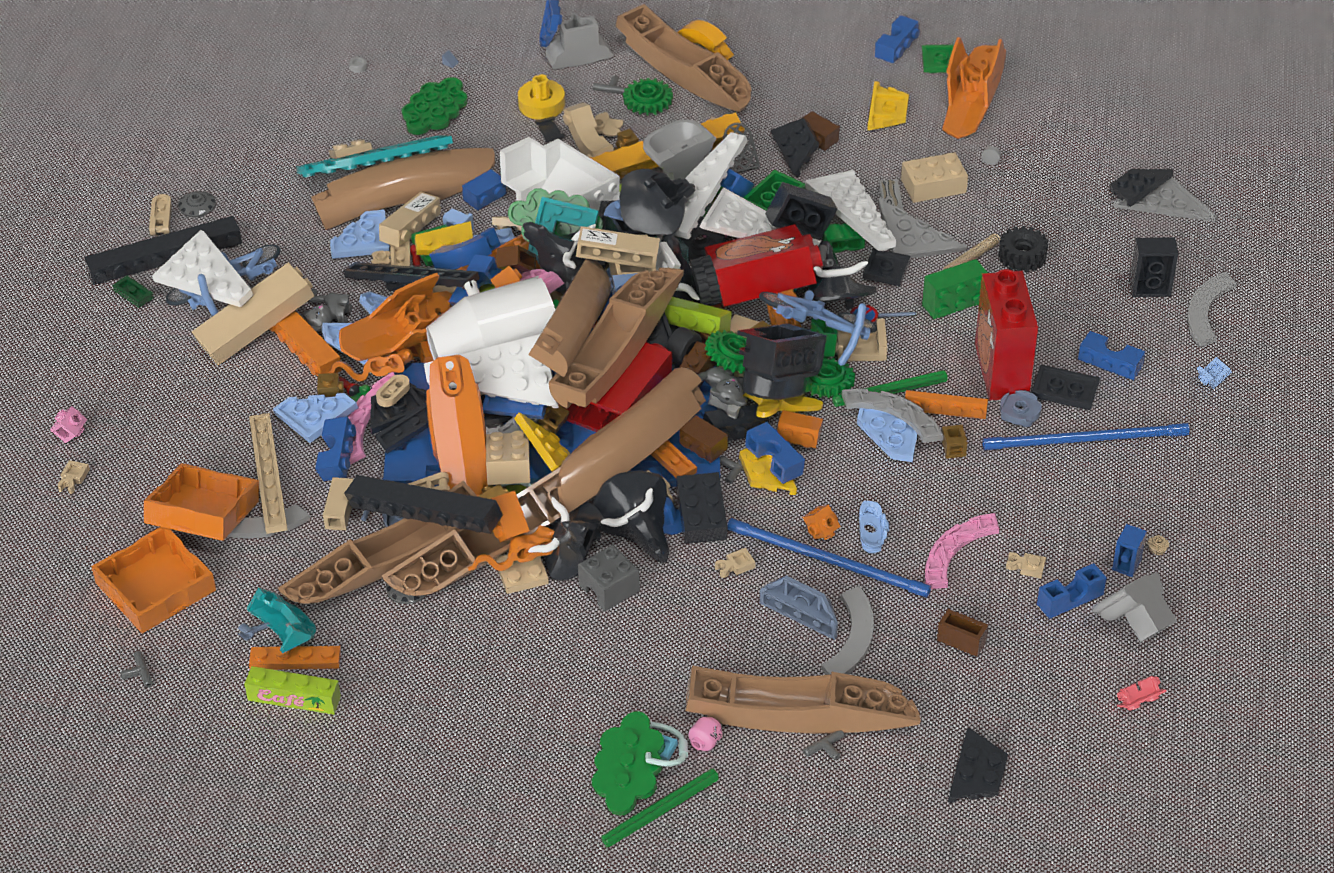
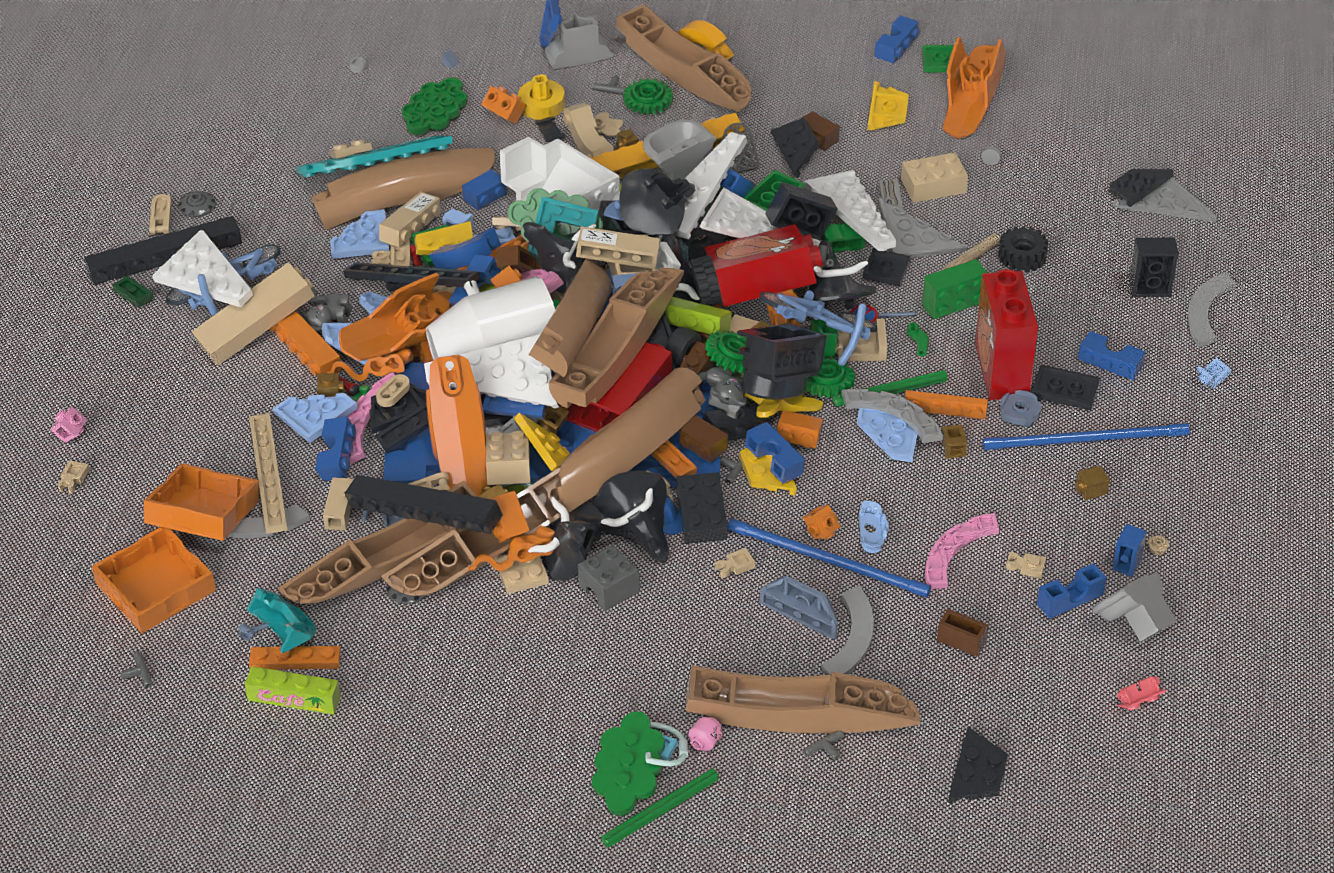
none -> orange brick [481,86,526,124]
none -> green arm [907,322,929,357]
none -> pearl gold brick [1075,465,1110,501]

